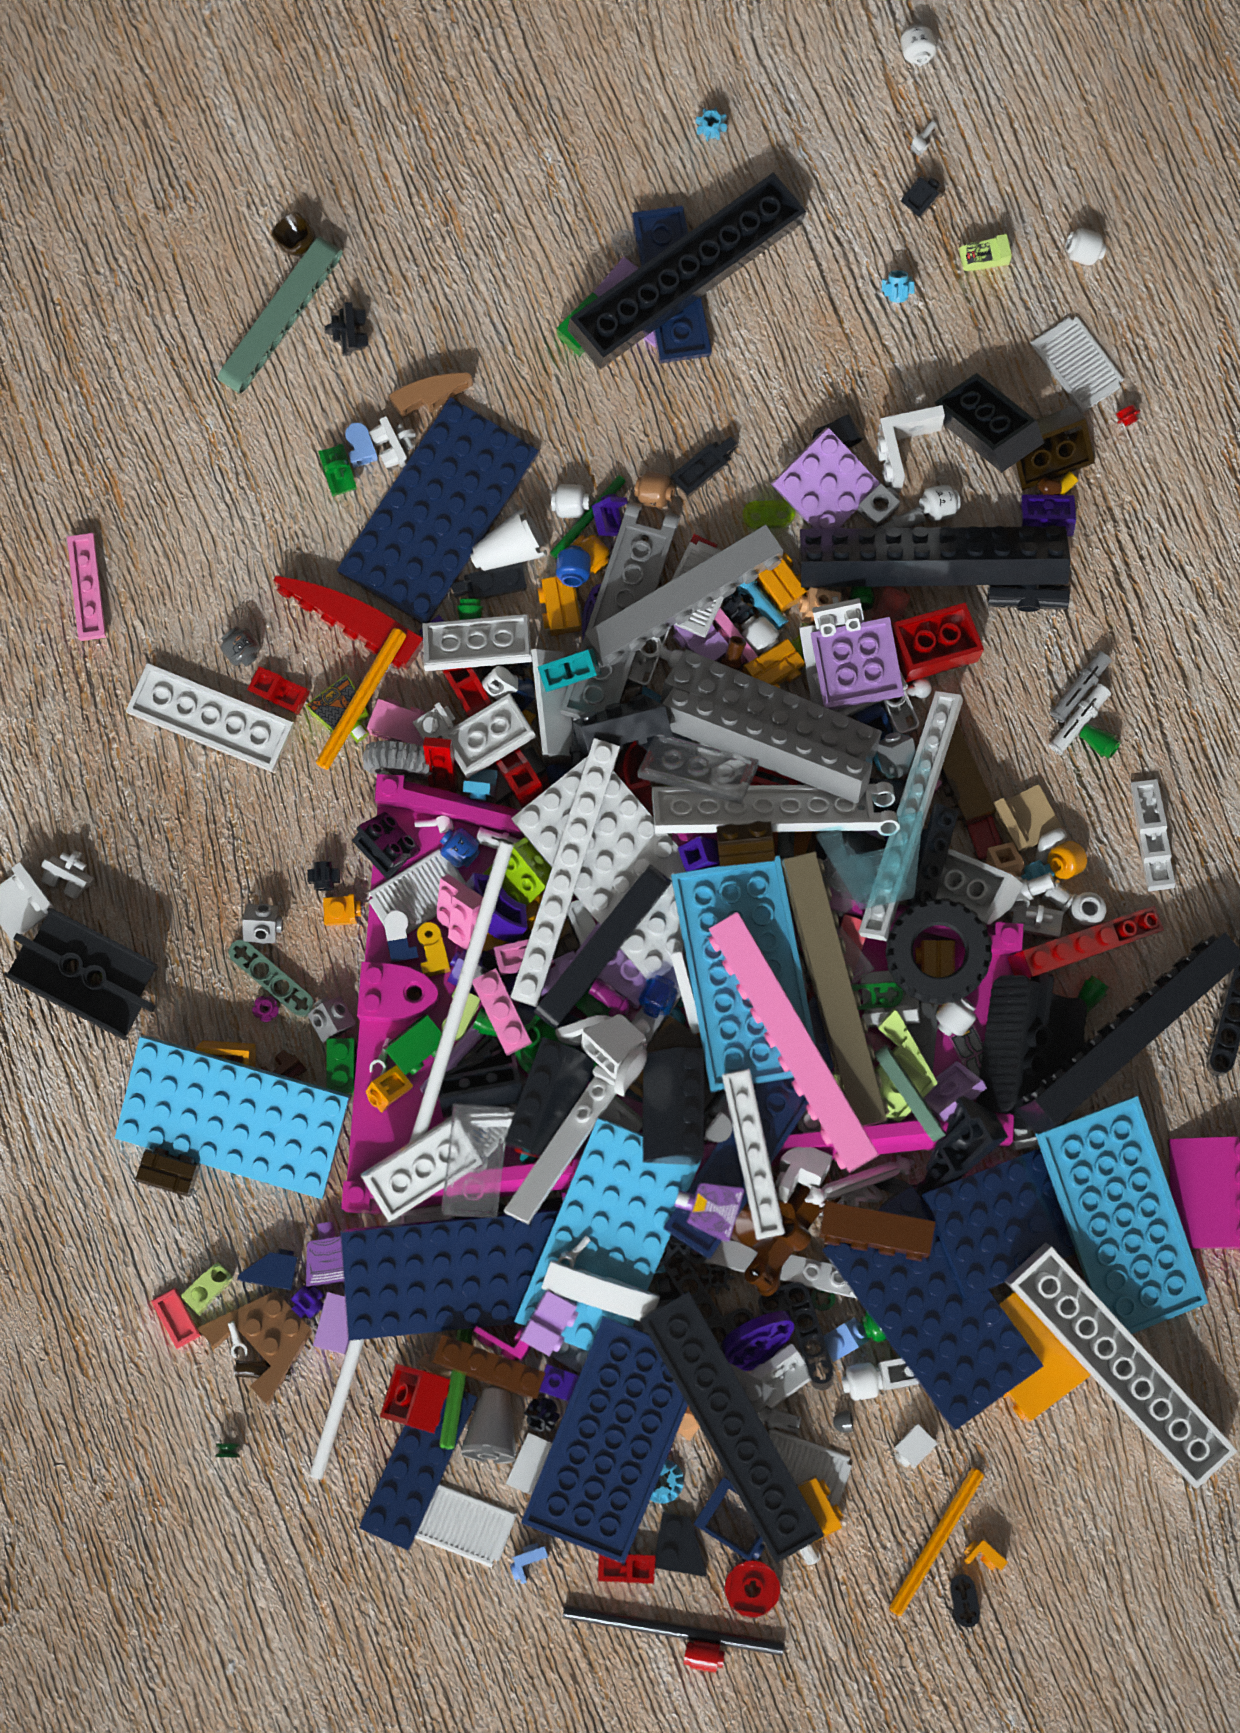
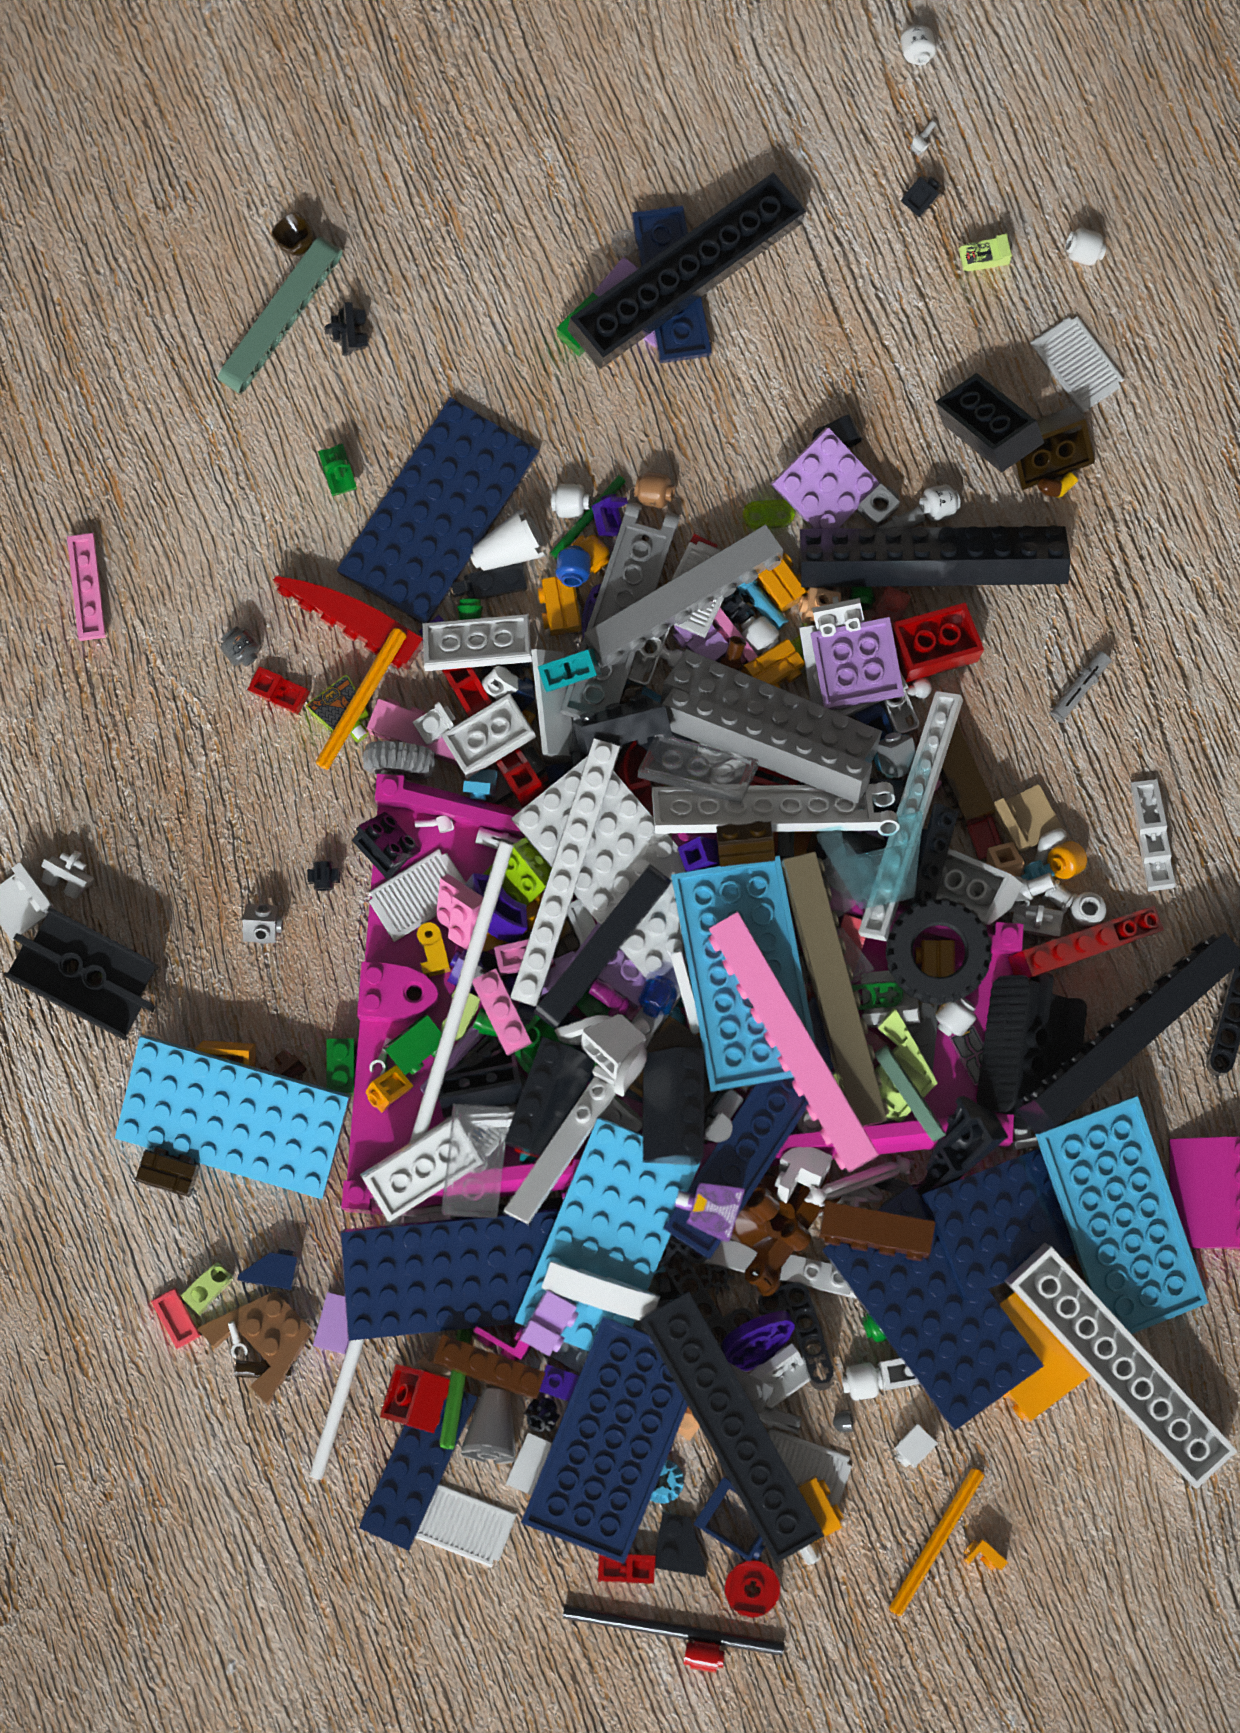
white plate [126,663,294,773] -> none
dark green bush [215,1443,241,1458] -> none
sand green beam [229,940,315,1017] -> none
magenta plate [252,996,279,1022] -> none
dark purple gear [291,1285,325,1319] -> none
medium lavender torso [306,1222,344,1288] -> none
light grey brick [307,996,356,1042] -> none
light orange bracket [323,894,362,926] -> none
light blue leg [345,423,378,469] -> none
white hips [369,416,416,468] -> none
leg [384,910,418,962] -> none
medium nougat slope [389,373,473,419] -> none
red hinge [423,737,458,793] -> none
blue head [439,828,480,868] -> none
light blue bracket [510,1543,549,1584] -> none
white hand [558,1236,591,1268] -> none
black hinge [670,436,738,498] -> none
medium azure gear [696,107,727,141] -> none
white tile [722,1069,784,1239] -> none
dark green bush [811,1289,836,1311] -> none
light blue bracket [823,1318,869,1362] -> none
white bracket [876,405,945,492] -> none
medium azure gear [882,270,915,302] -> none
lavender plate [924,1061,987,1122] -> none
black beam [949,1574,980,1628] -> none
black piece [987,585,1070,612] -> none
dark purple bracket [1021,494,1076,537] -> none
white pin [1048,683,1111,755] -> none
green cone [1077,975,1109,1013] -> none
green cone [1079,723,1121,759] -> none
red plate [1115,404,1141,427] -> none

